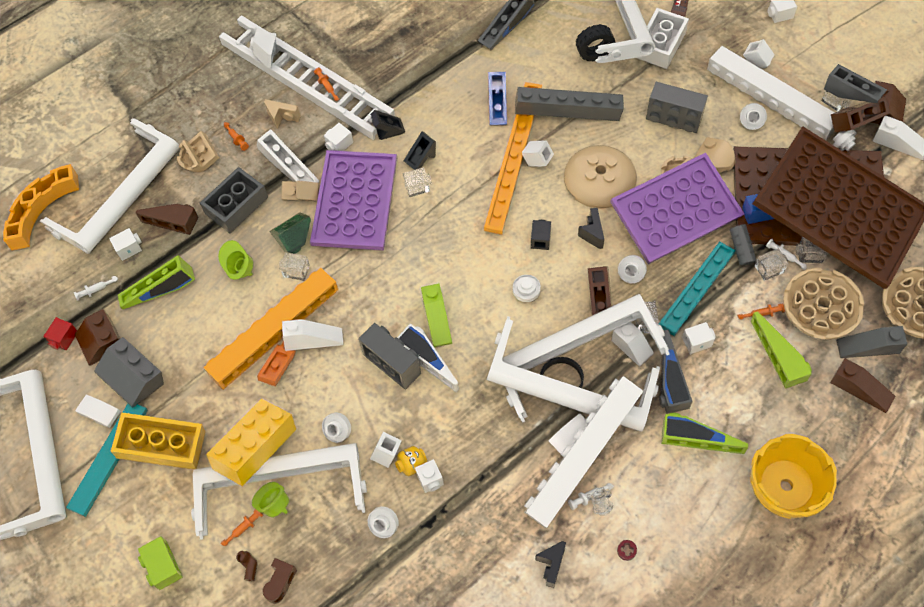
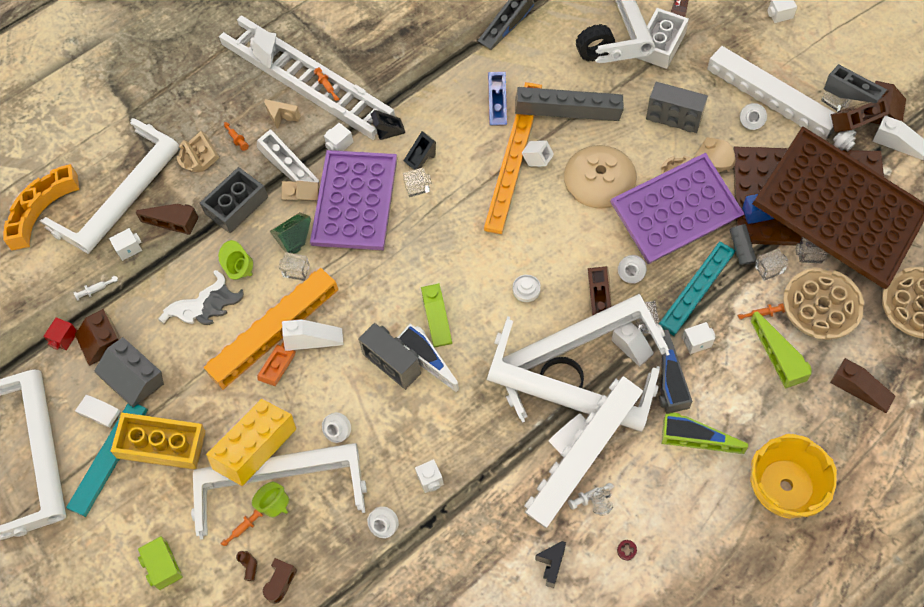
lime slope [118,255,195,309] -> none
white brick [370,432,402,468] -> none
yellow head [395,446,427,476] -> none
black brick [531,219,551,250] -> none
black slope [578,207,604,249] -> none
white brick [743,39,775,68] -> none
white piece [766,239,807,270] -> none
dark grey slope [836,326,908,358] -> none
none -> piece [158,270,244,325]

